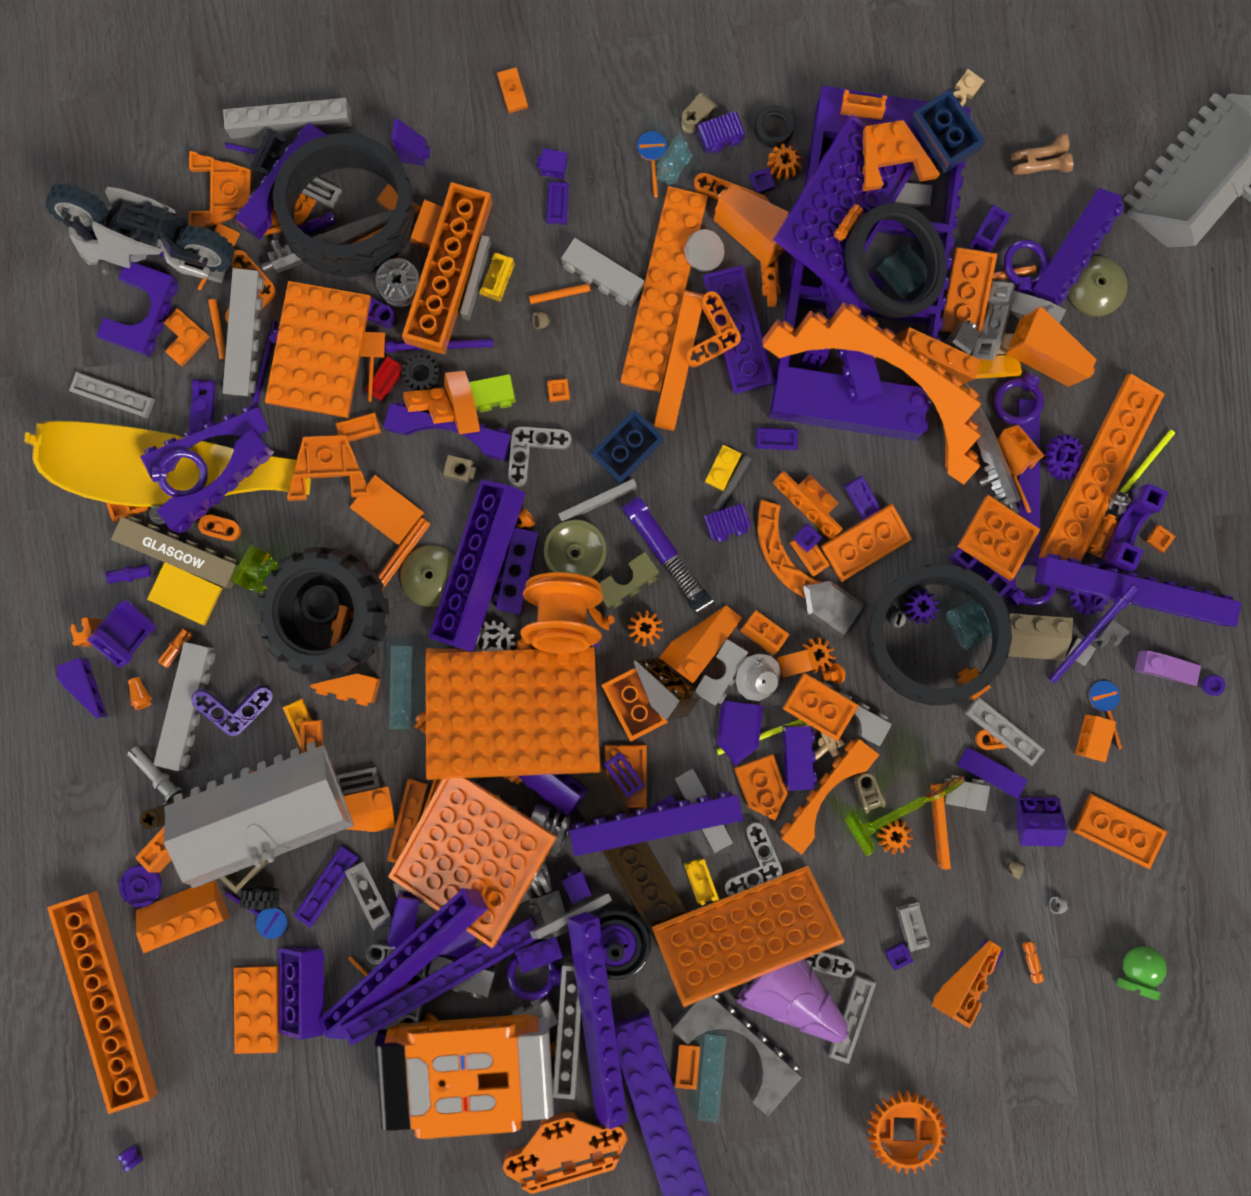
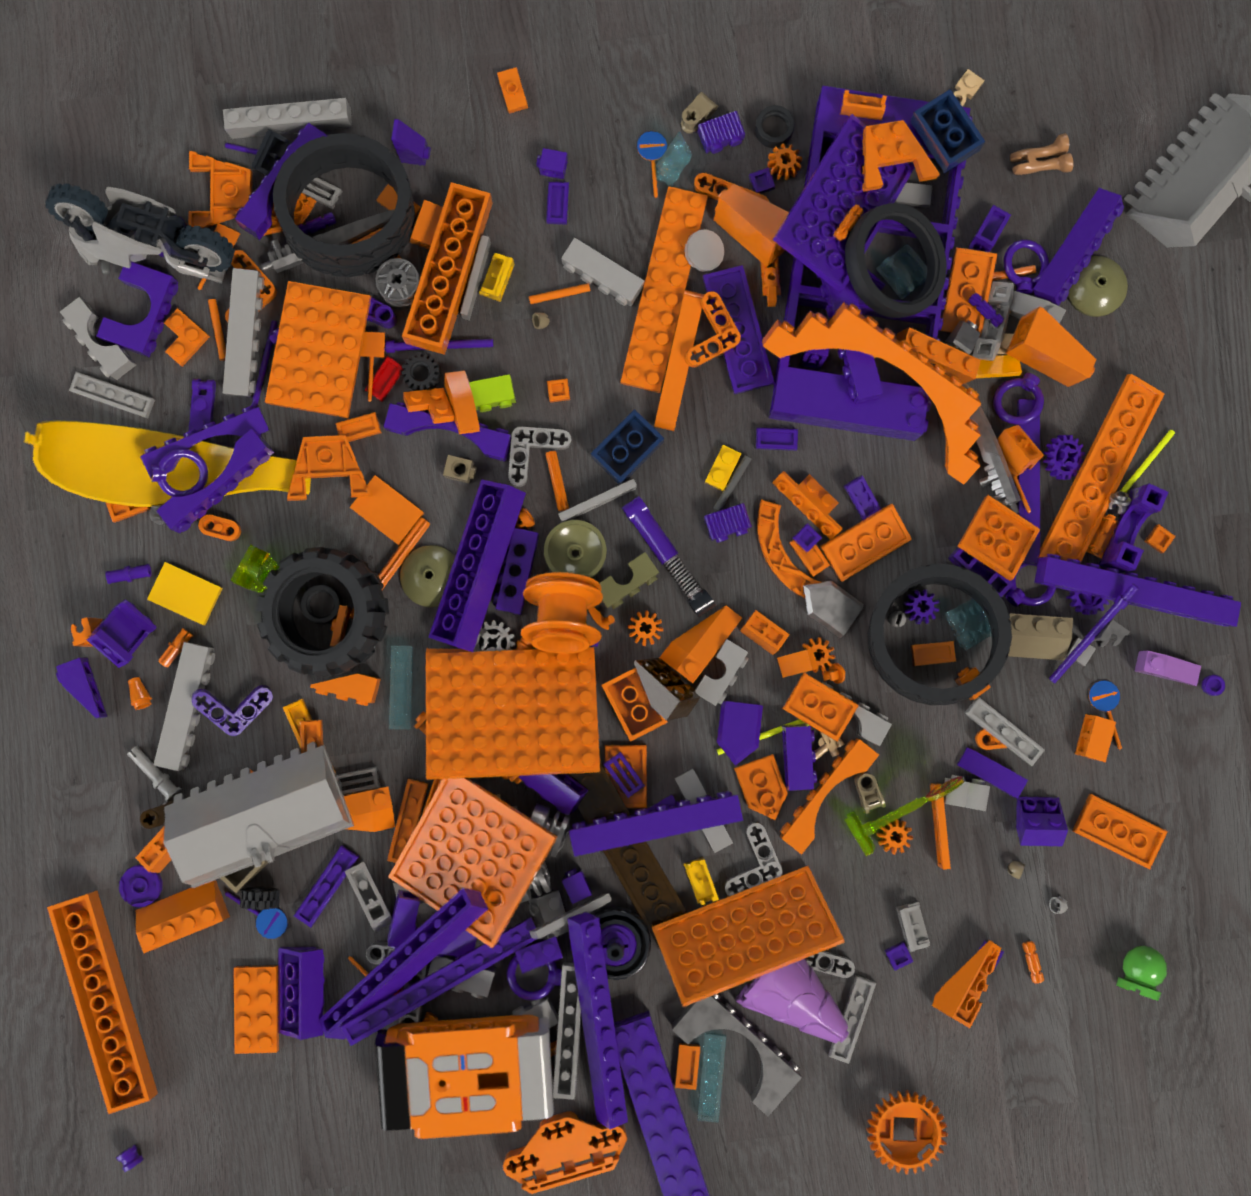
dark tan brick [111,516,241,589] -> none
light grey hat [735,654,781,701] -> none
none -> light grey arch [60,297,136,380]
none -> orange axle [545,451,569,511]
none -> orange tile [911,641,956,666]
none -> dark purple axle [968,293,1004,327]

